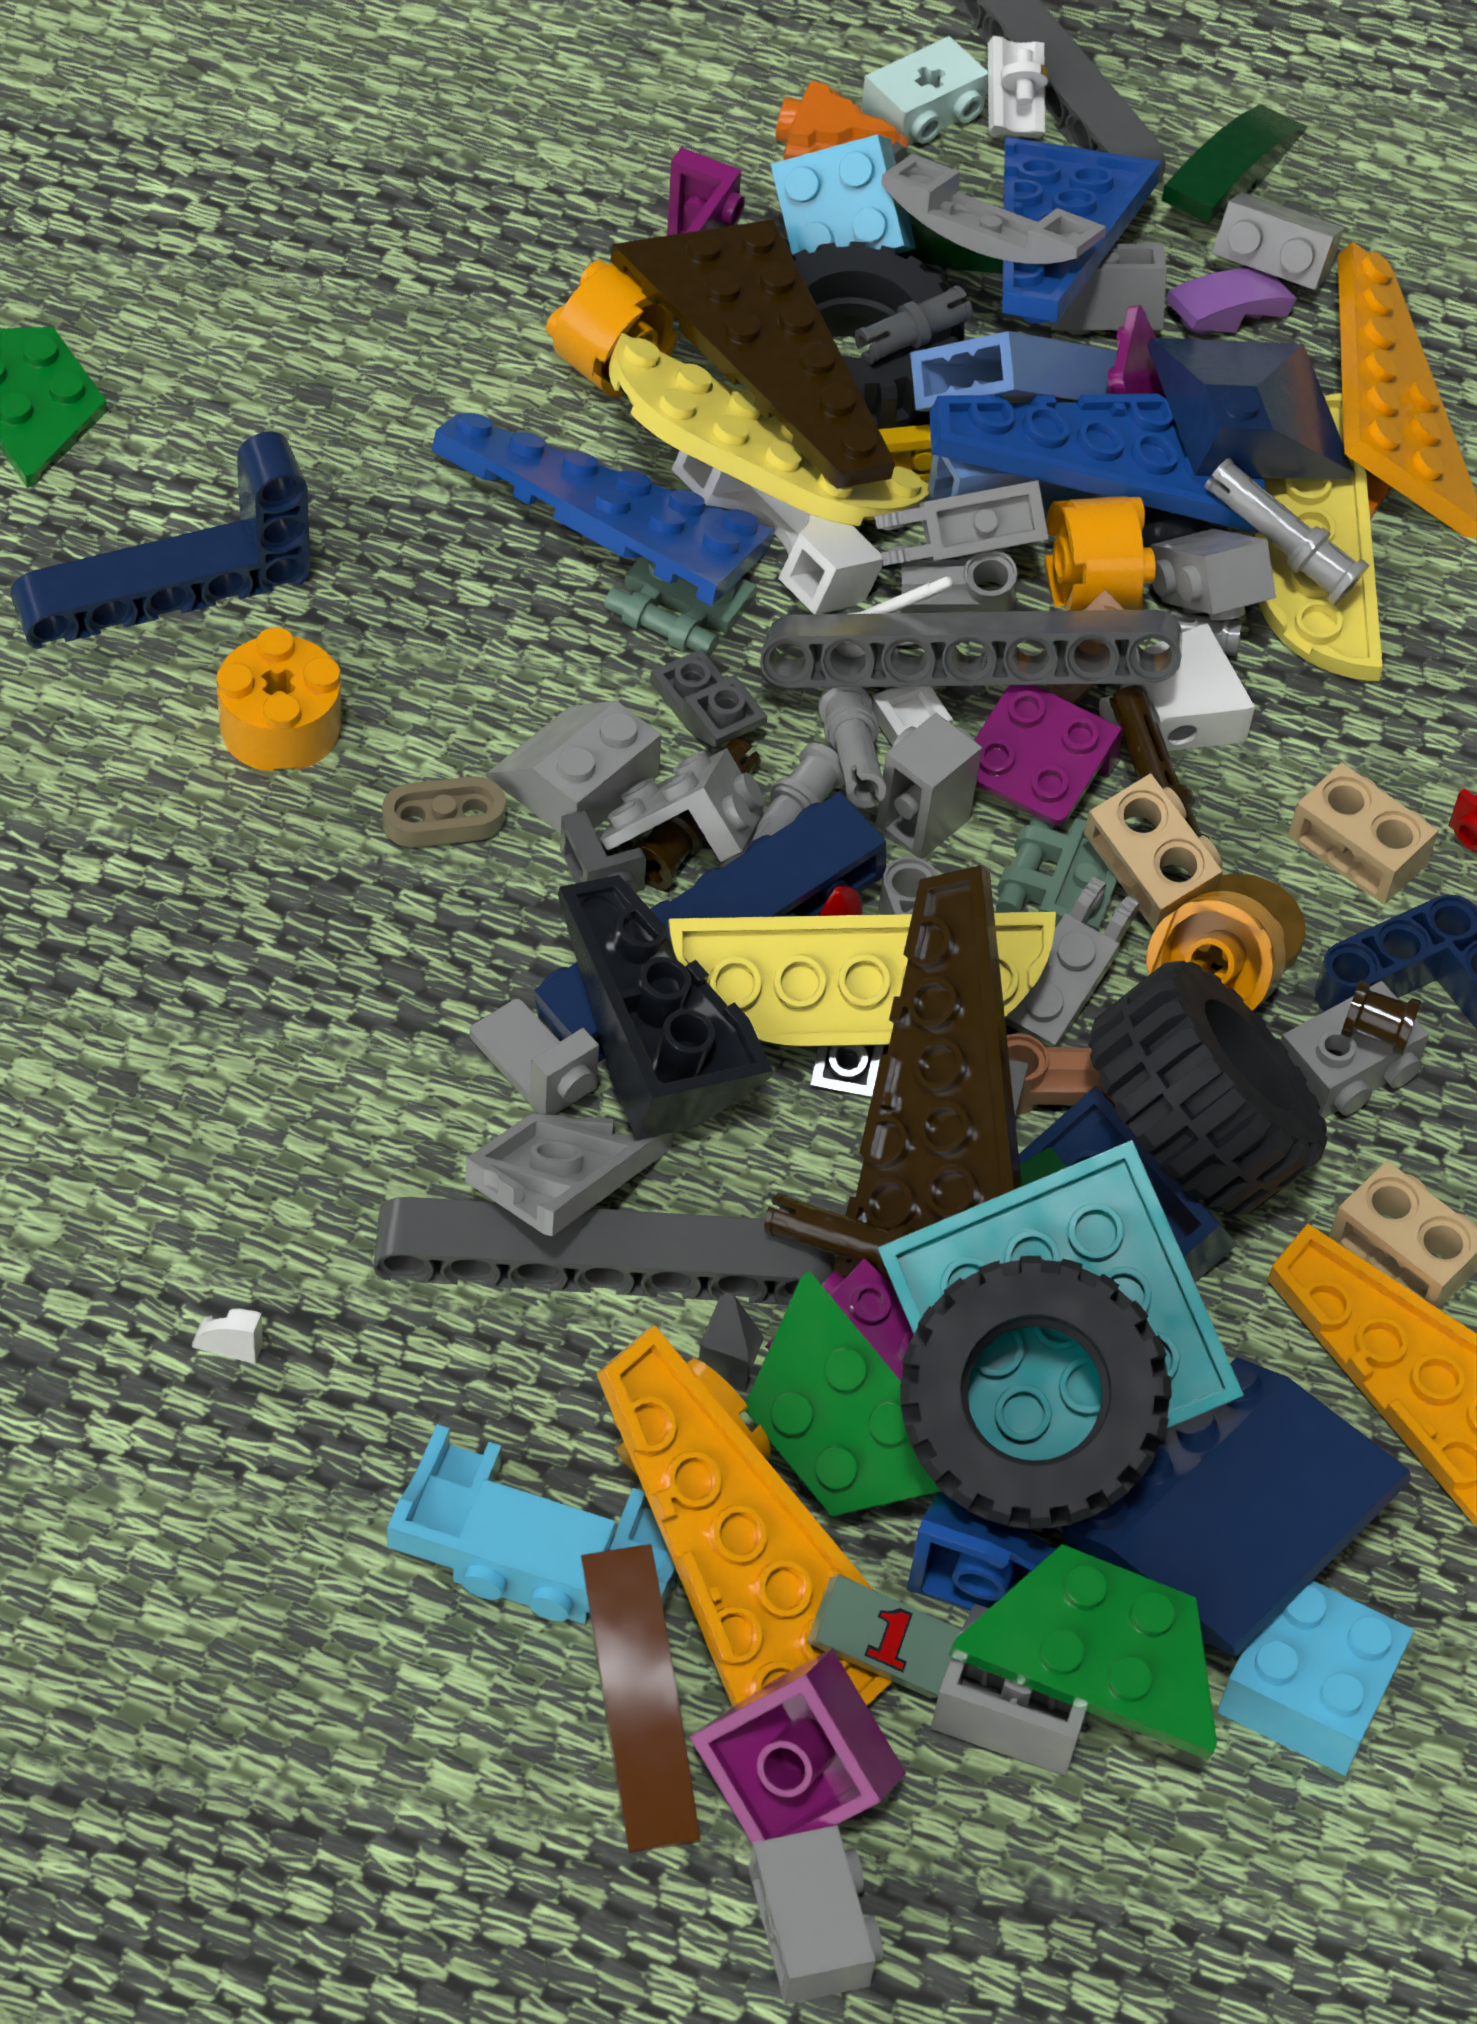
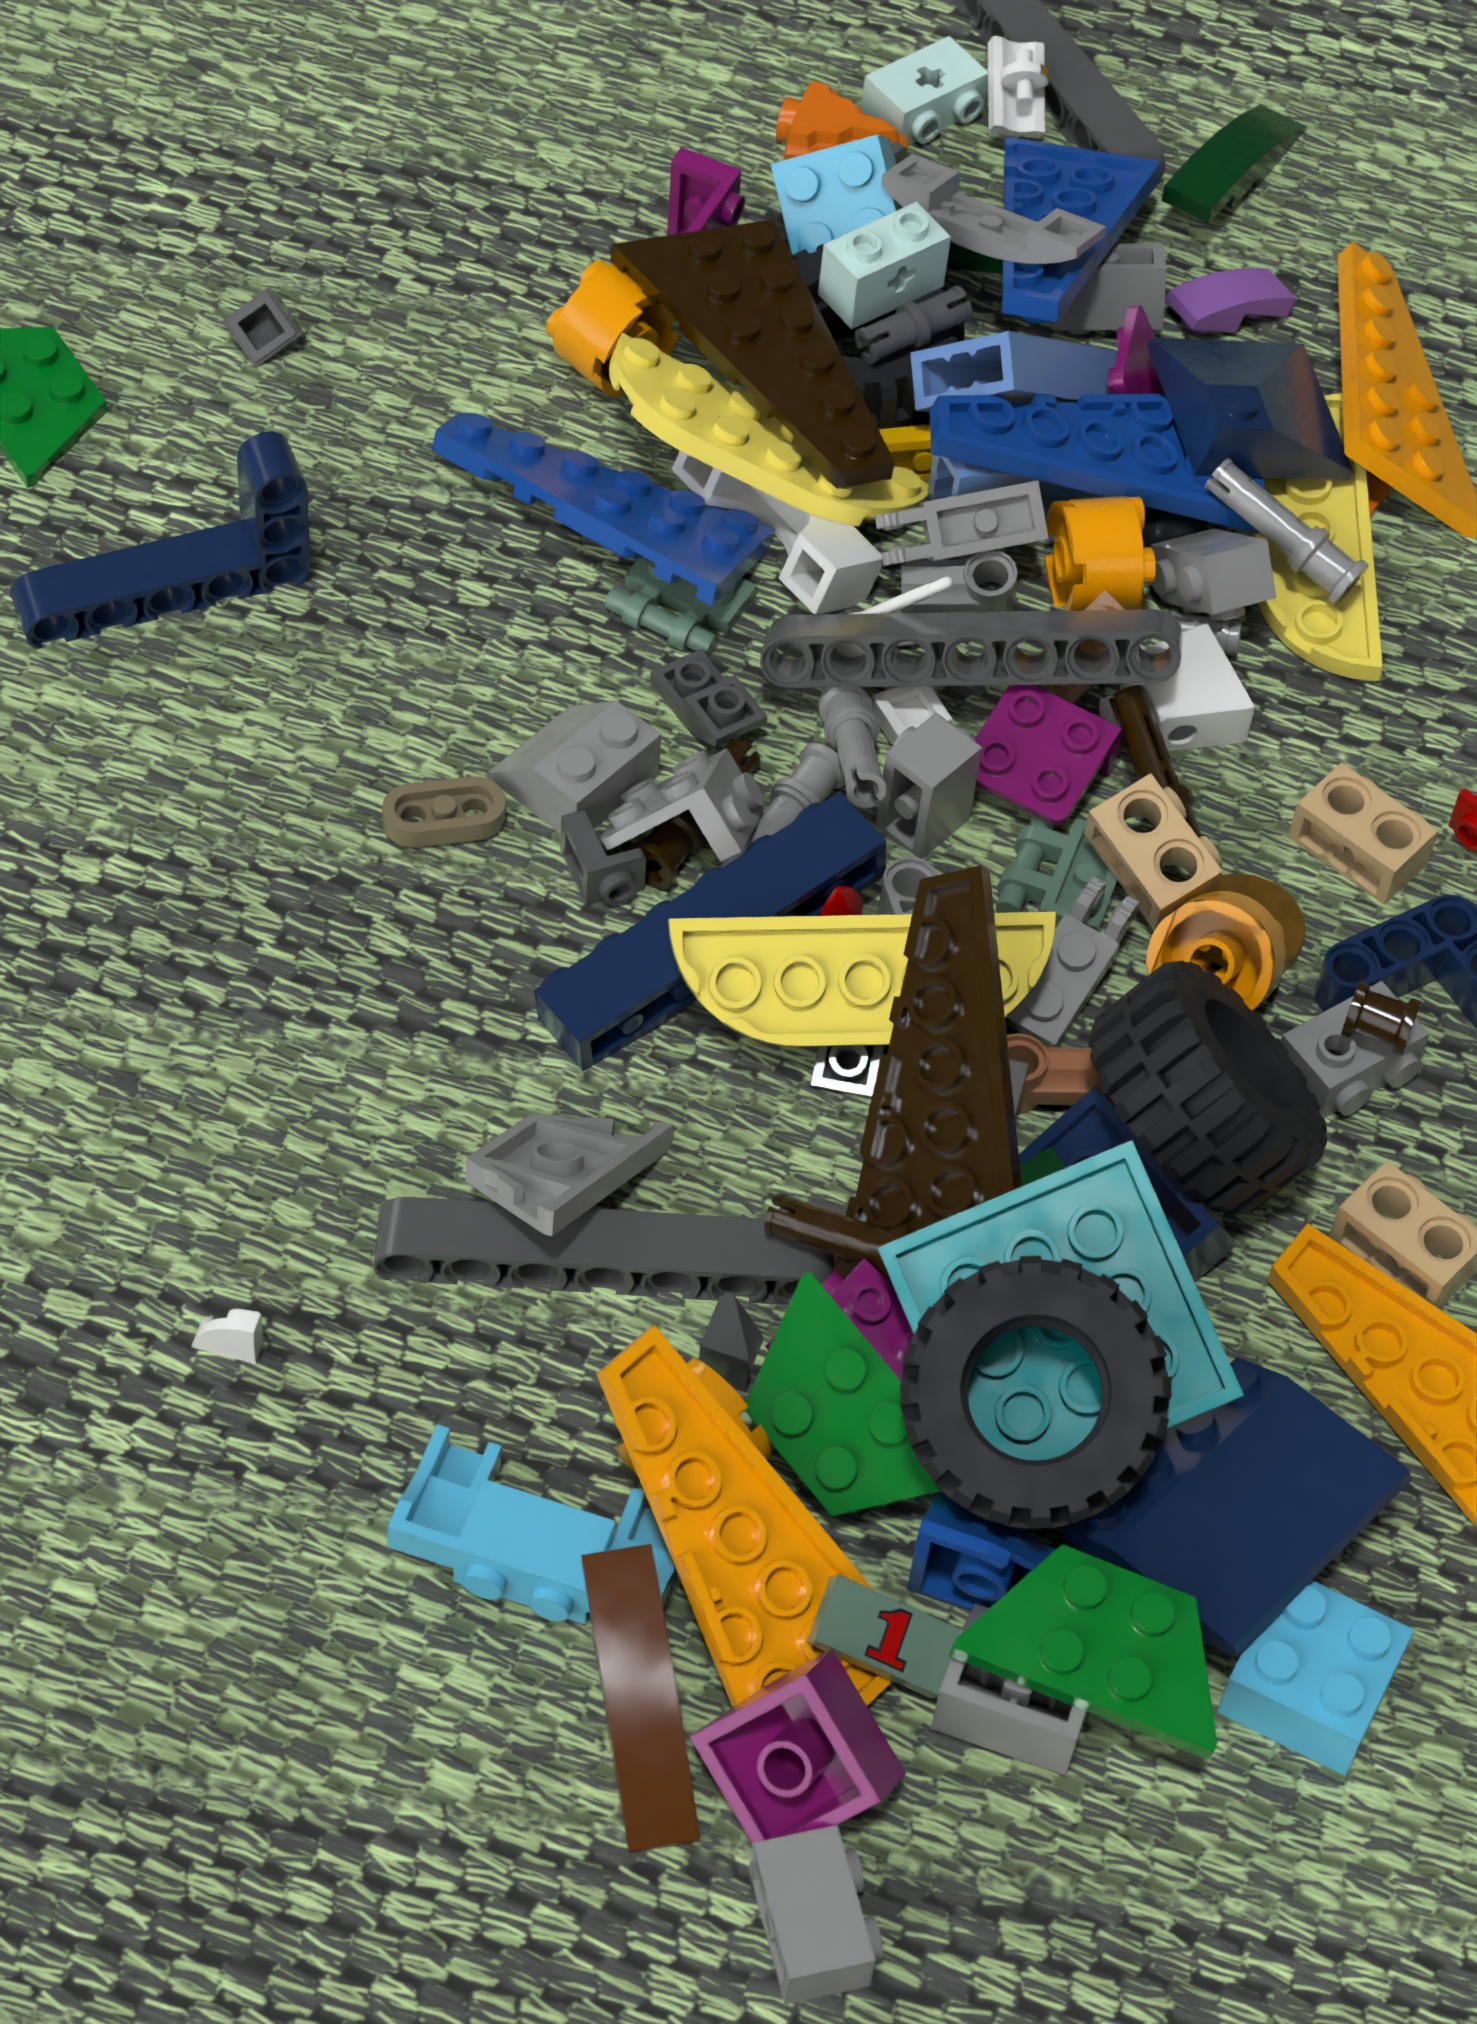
light orange brick [216,627,341,771] -> none
light grey bracket [470,999,599,1115] -> none
black wedge [558,875,773,1141] -> none
light grey brick [1212,192,1345,290] -> none
none -> dark grey slope [222,287,307,367]
none -> light aqua brick [818,202,951,329]

